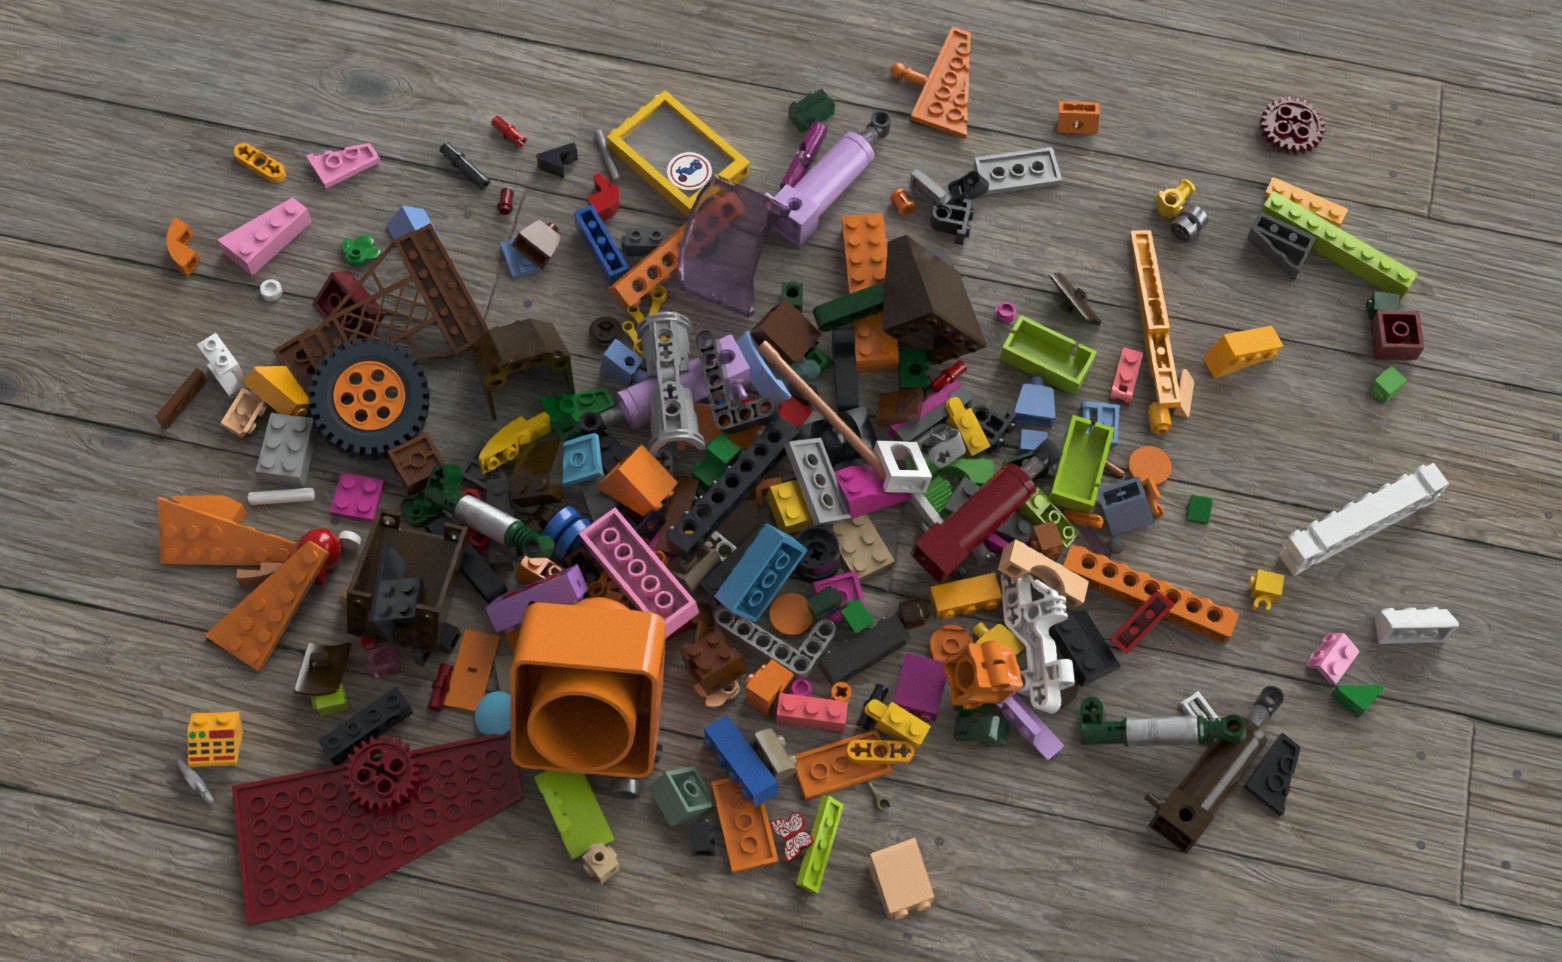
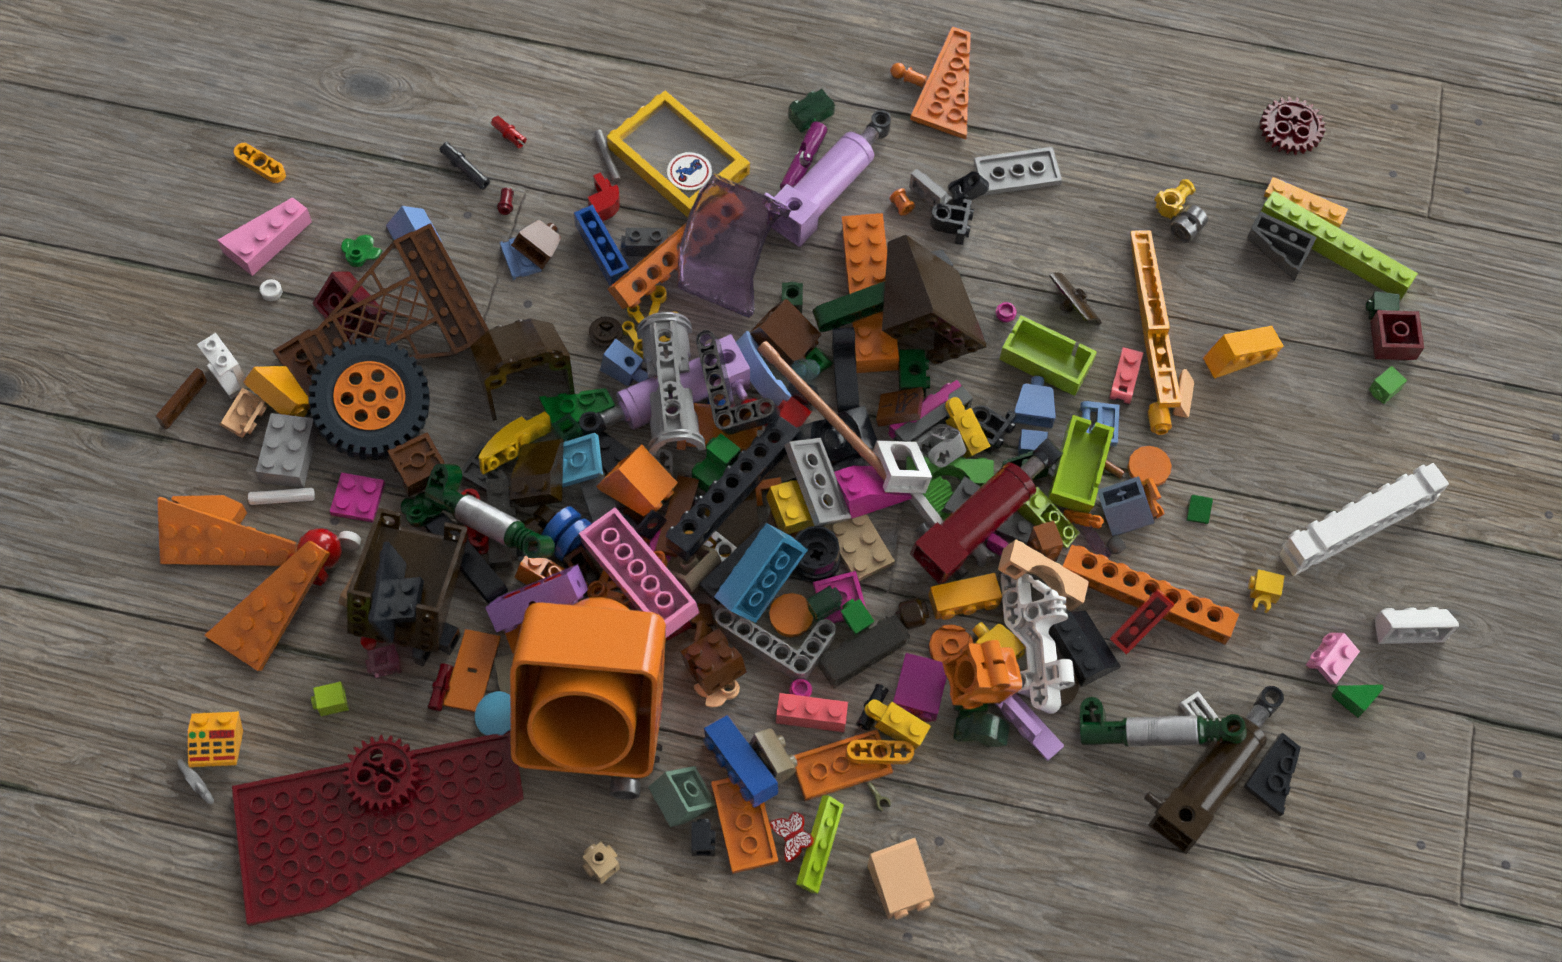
orange brick [166,217,201,277] -> none
nougat slope [236,562,283,586] -> none
dark brown shield [294,642,352,696] -> none
bright pink wing [306,143,380,189] -> none
black brick [318,687,413,766] -> none
lime bracket [535,770,614,860] -> none
black slope [536,142,578,178] -> none
orange brick [744,659,794,717] -> none
orange bush [830,682,852,705] -> none
red axle [930,360,967,393] -> none
orange brick [1057,101,1100,135] -> none

